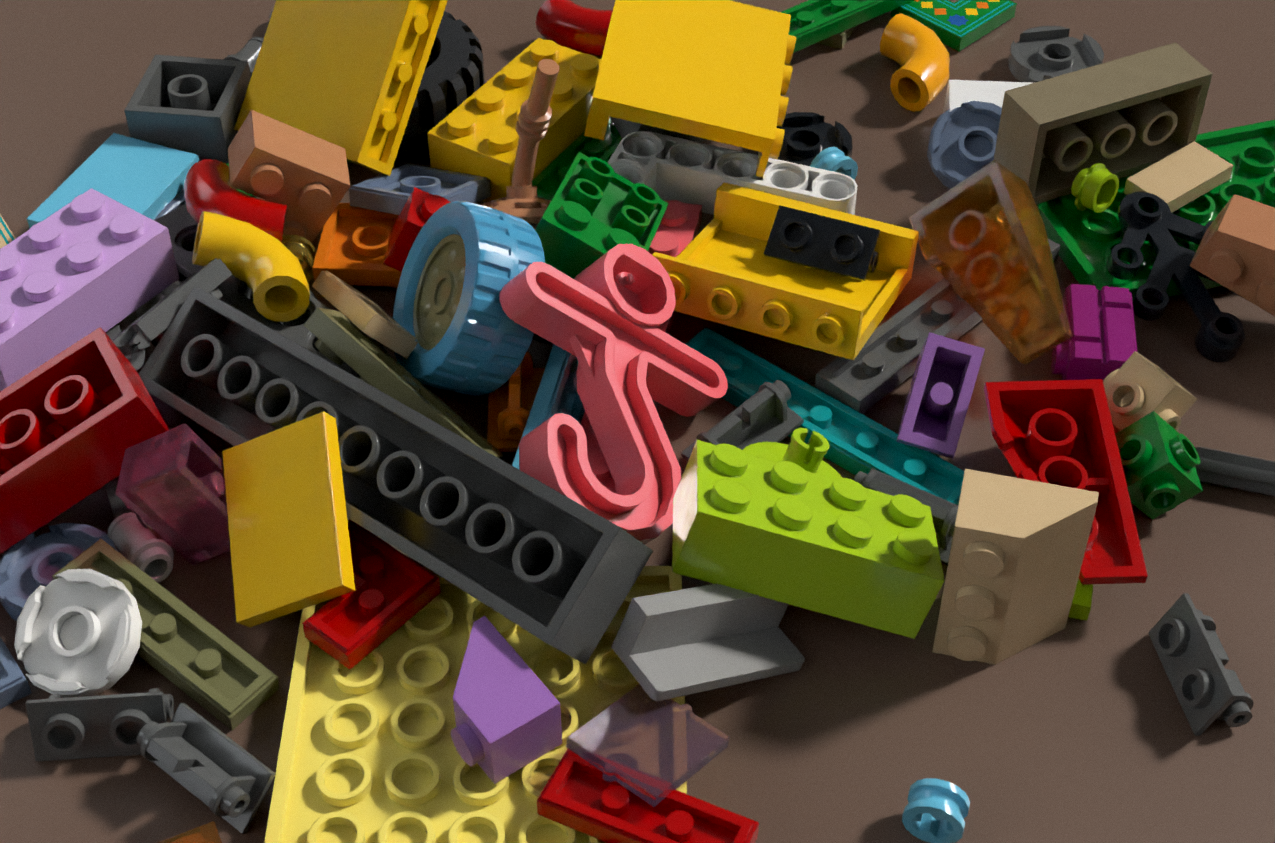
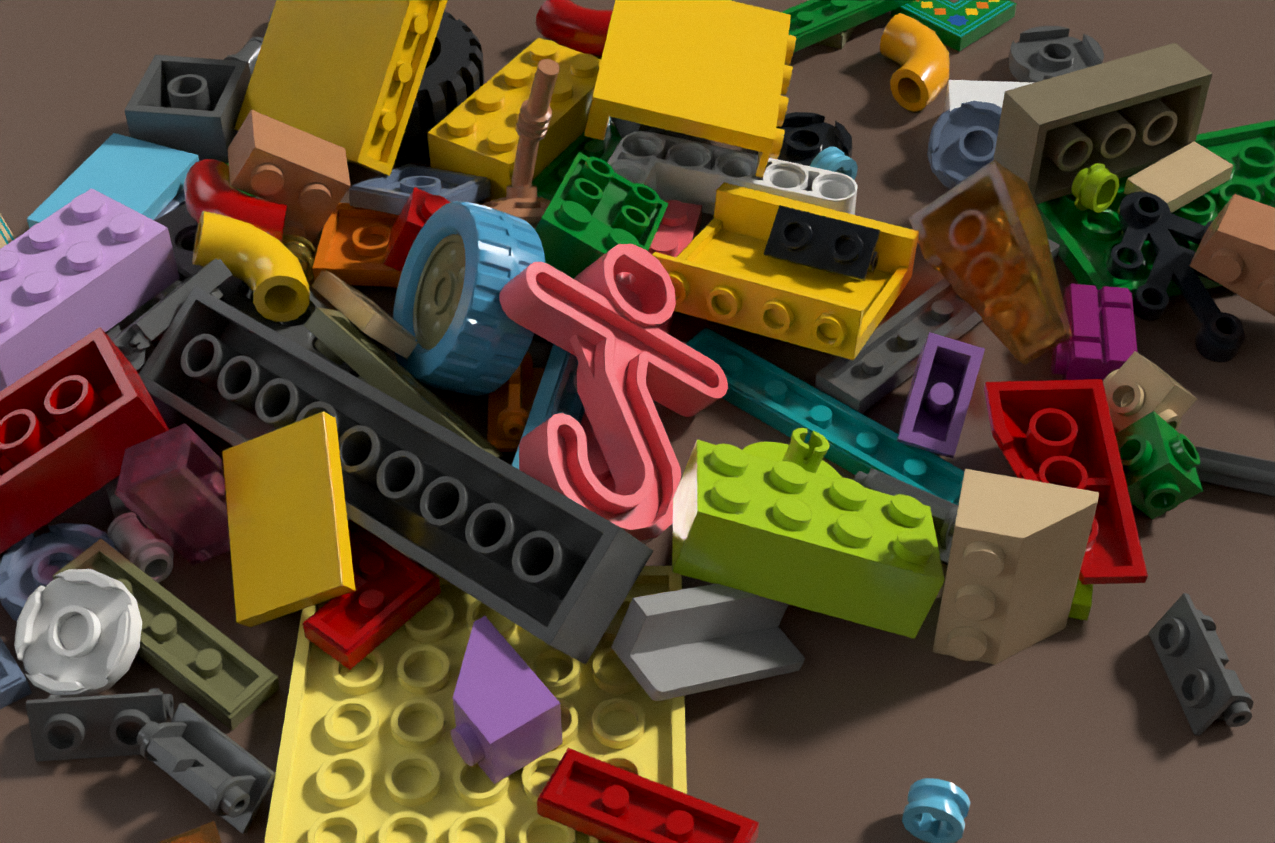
piece [566,684,730,807] -> none
dark grey hinge [681,380,804,461] -> none

